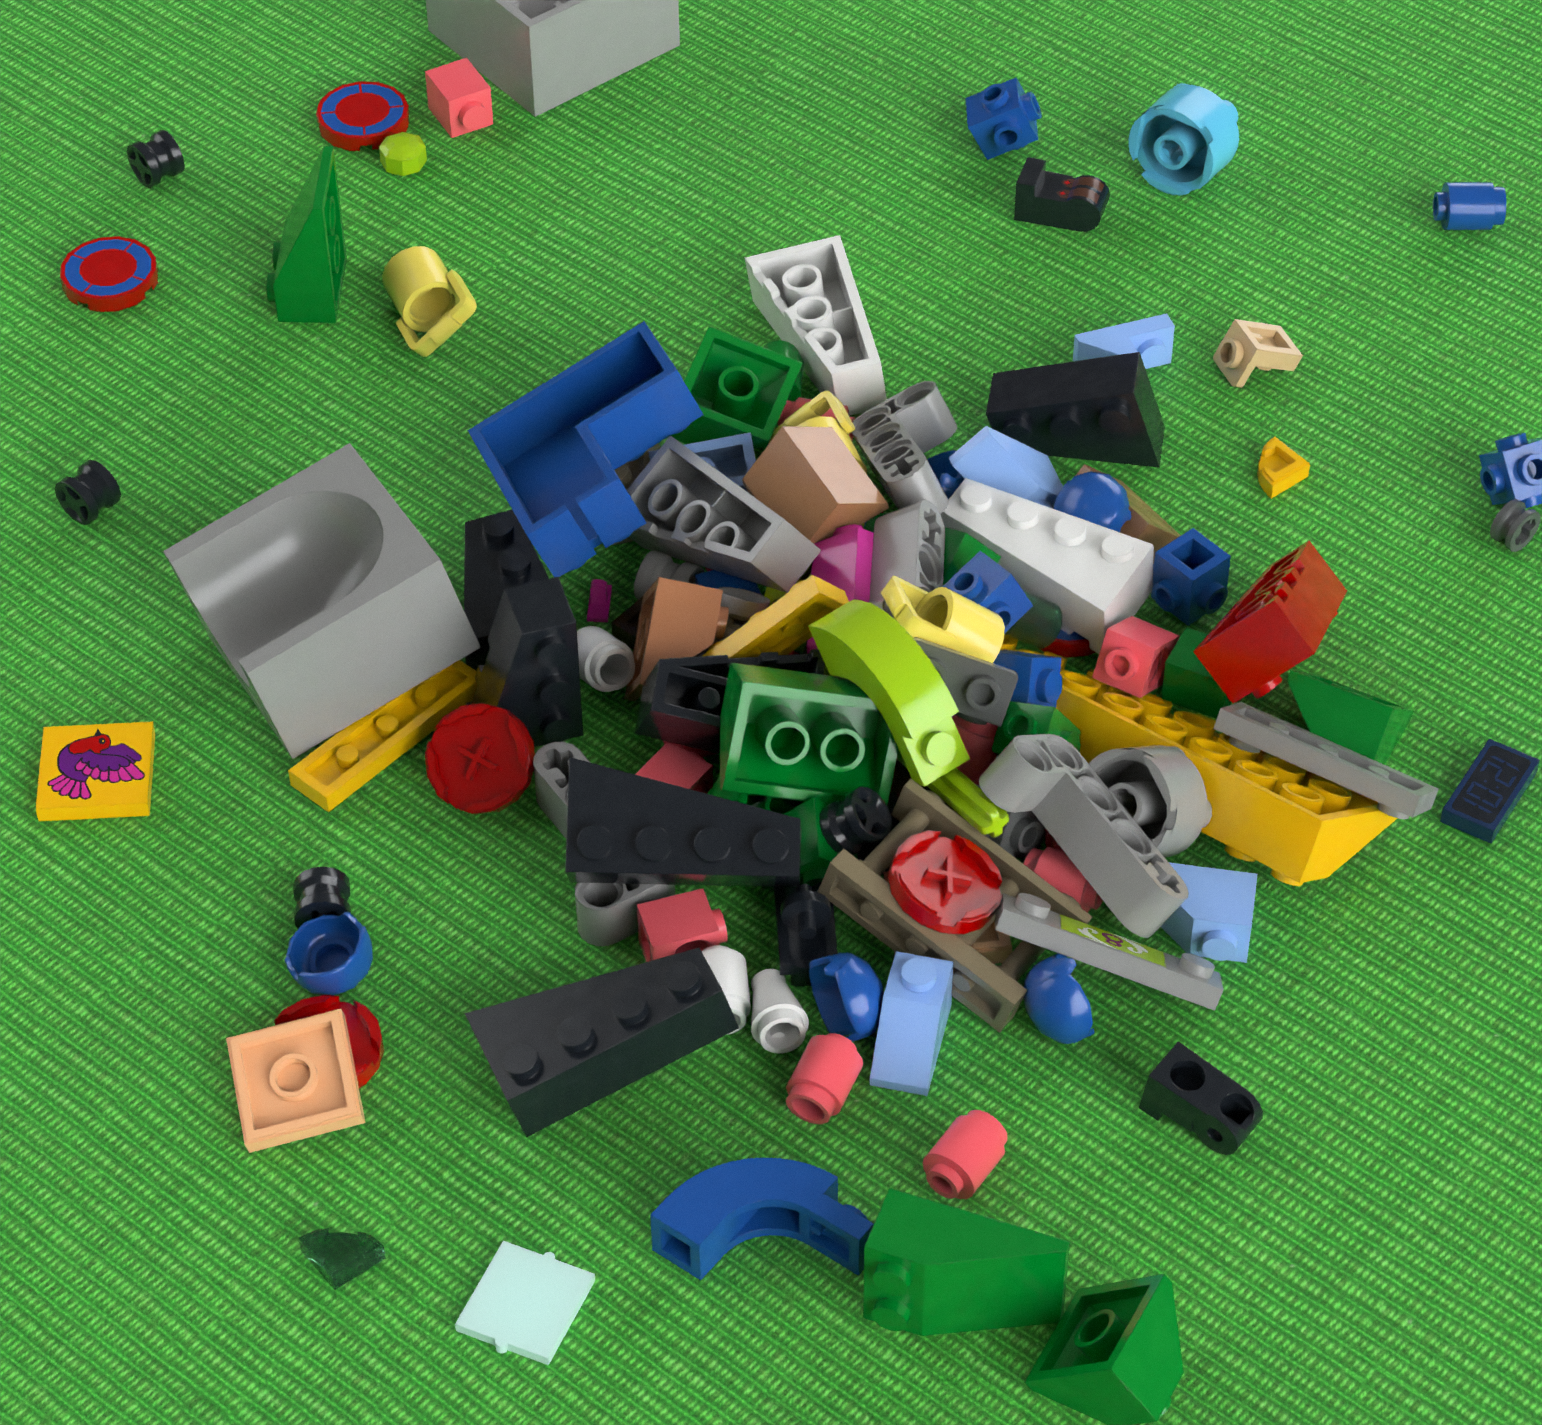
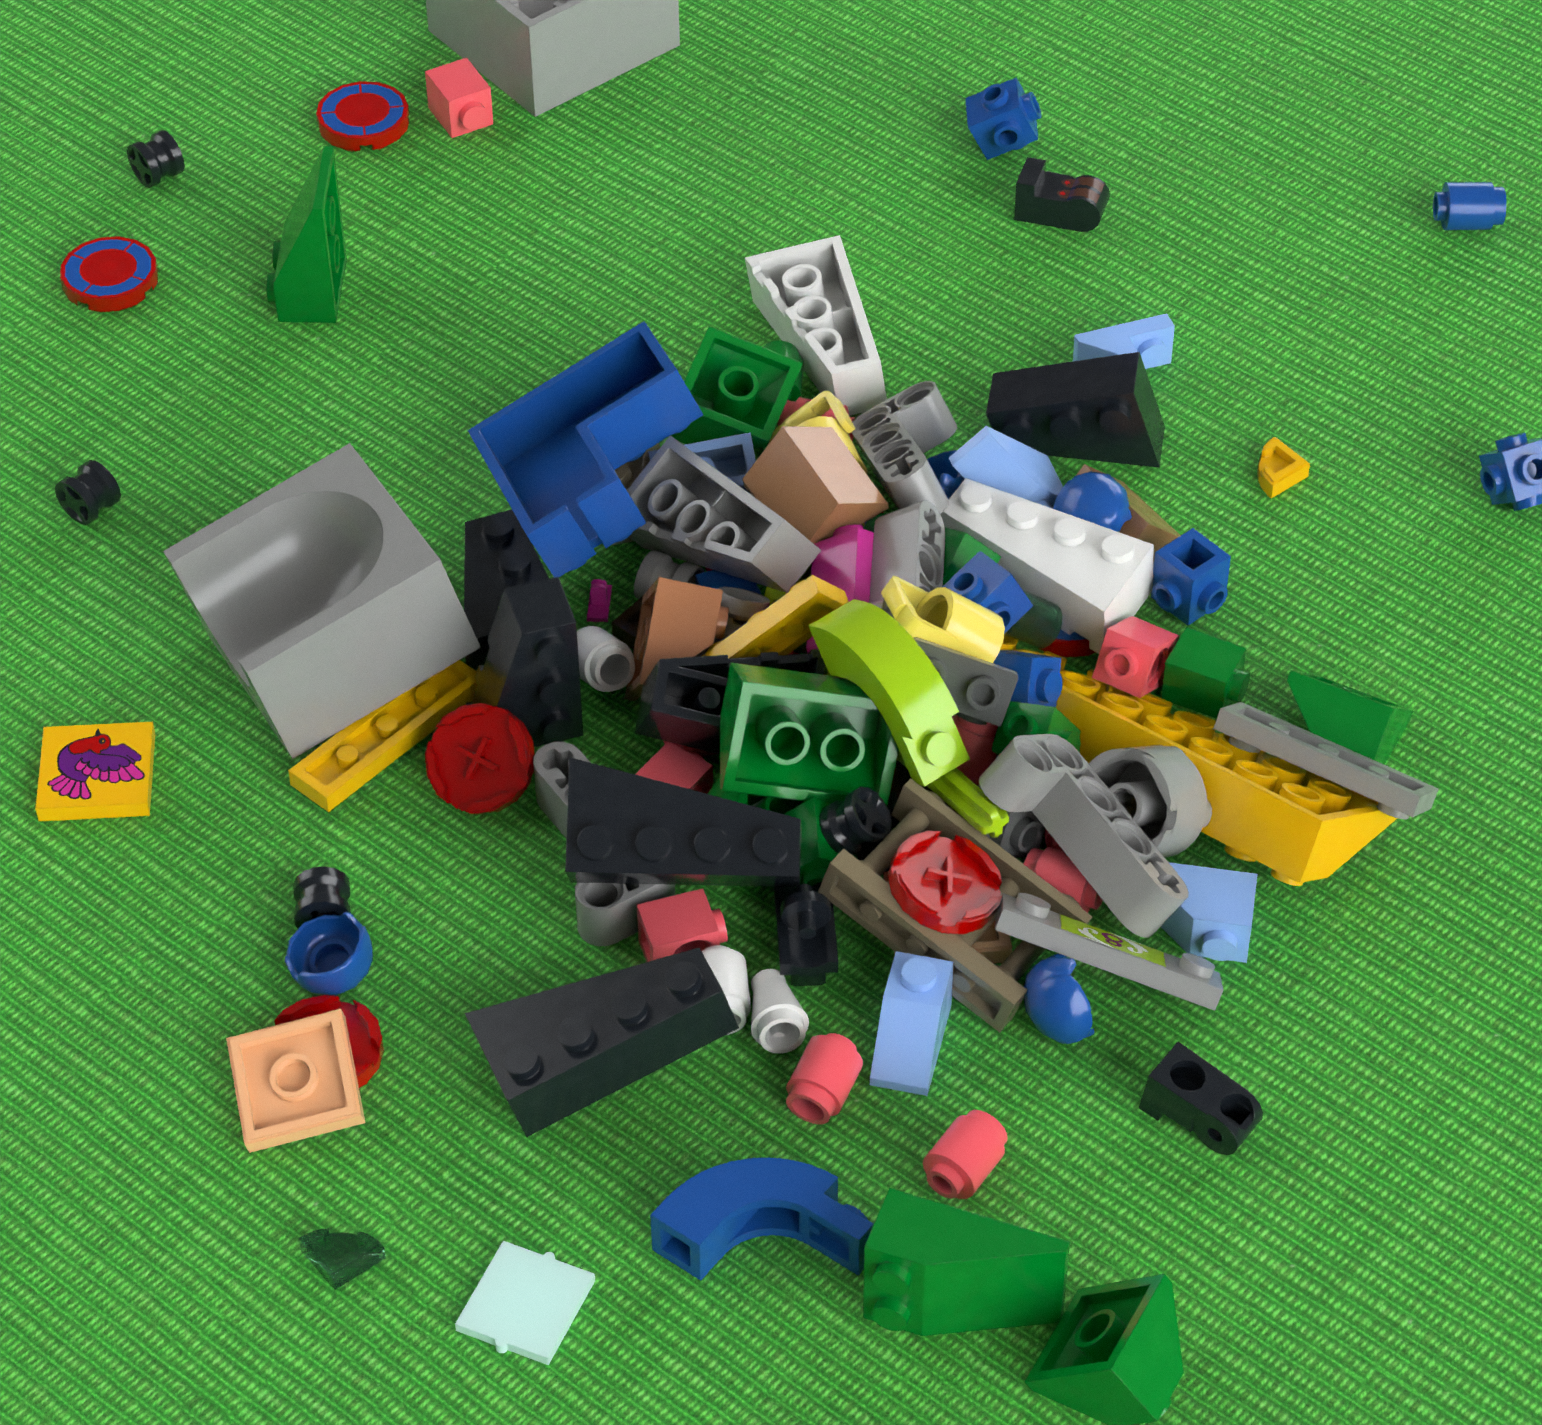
lime tile [379,132,427,176] -> none
light yellow piece [382,246,477,357] -> none
blue hair [809,952,884,1042] -> none
medium azure brick [1128,83,1239,196] -> none
red wedge [1193,540,1347,704] -> none
tan bracket [1213,319,1303,388] -> none
tile [1440,739,1540,843] -> none
dark grey bush [1490,499,1541,552] -> none

